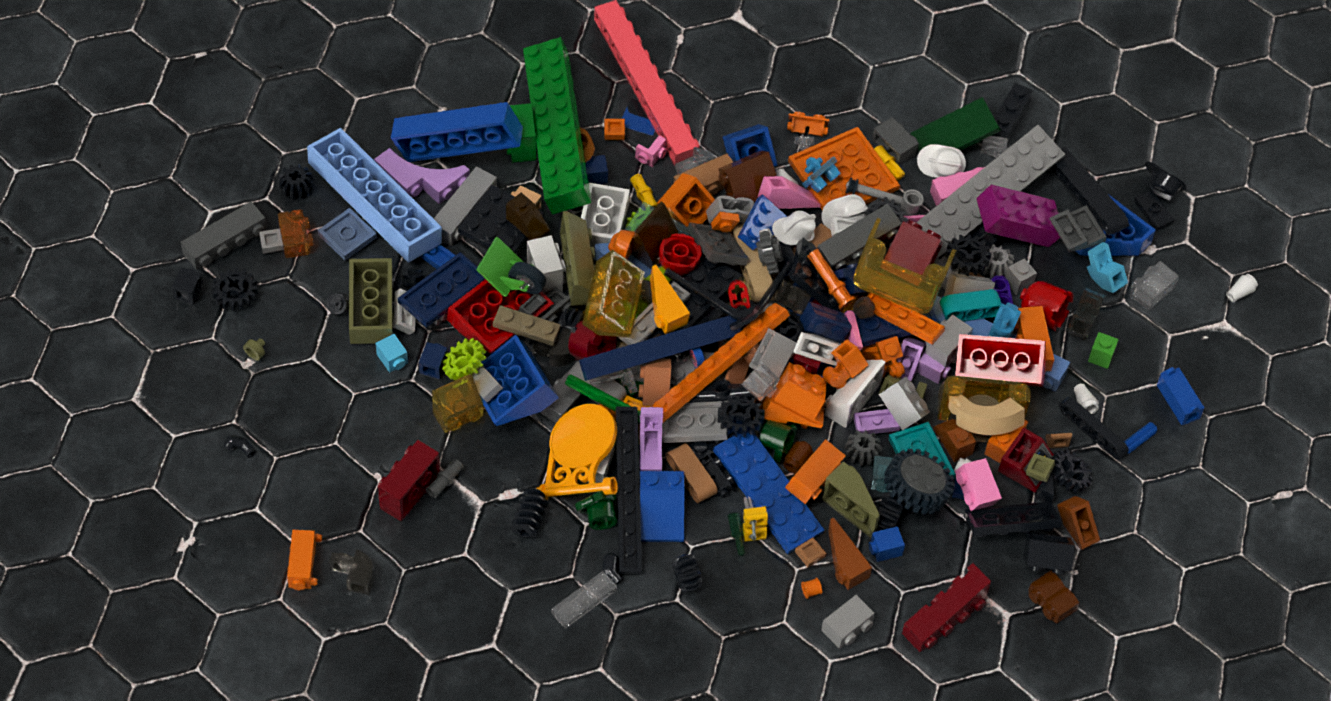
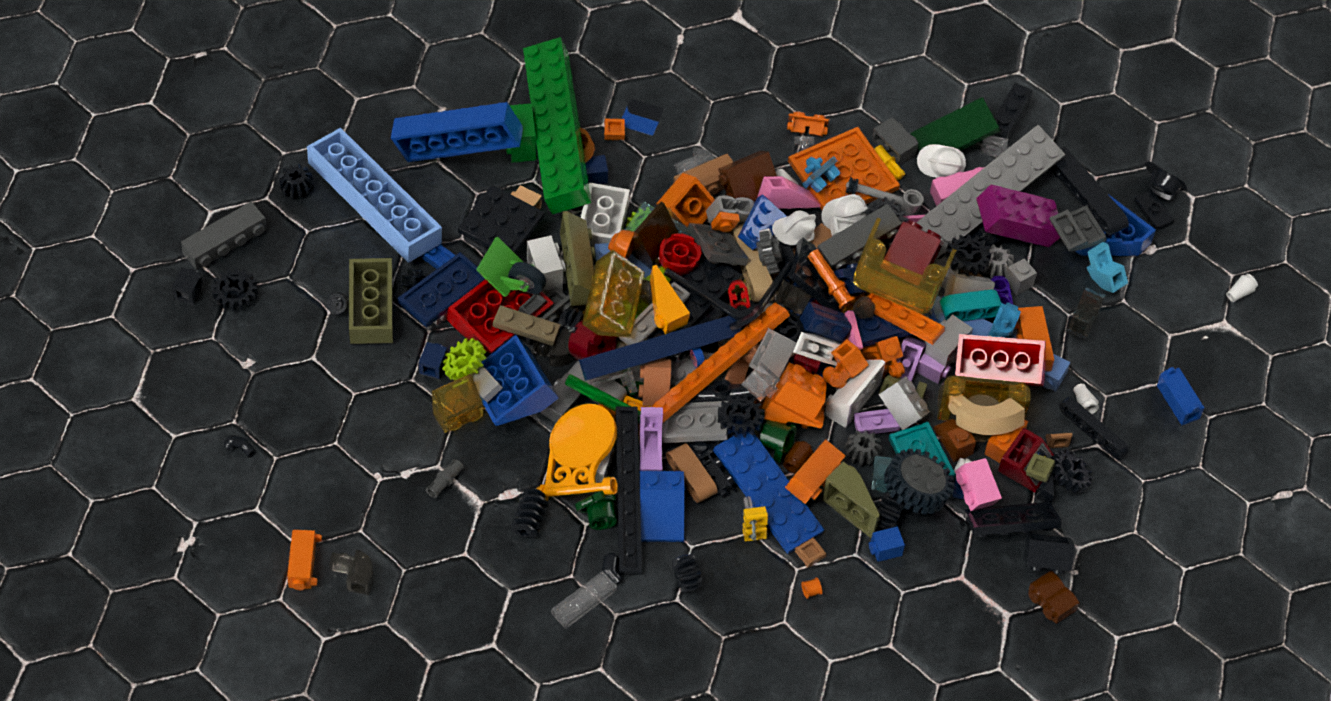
olive tile [243,338,266,361] -> none
light grey plate [259,229,284,253] -> none
clear orange brick [278,209,313,258] -> none
sand blue plate [318,208,377,260] -> none
lavender arch [374,148,470,204] -> none
medium azure brick [376,334,408,373] -> none
dark red brick [378,440,440,522] -> none
white plate [393,288,416,335] -> none
light grey brick [434,166,497,246] -> none
dark brown slope [506,192,550,240] -> none
coral brick [594,0,700,167] -> none
yellow pin [630,174,657,211] -> none
bright pink bracket [635,135,667,167] -> none
blue slope [722,124,777,166] -> none
clear green axle [727,512,745,556] -> none
light grey brick [821,595,875,649] -> none
dark orange slope [828,517,872,590] -> none
dark red wedge [902,563,991,652] -> none
red cylinder [1020,281,1074,331] -> none
dark orange slope [1057,496,1100,549] -> none
bright green brick [1088,332,1119,369] -> none
blue axle [1124,422,1157,453] -> none
clear brick [1130,261,1179,311] -> none

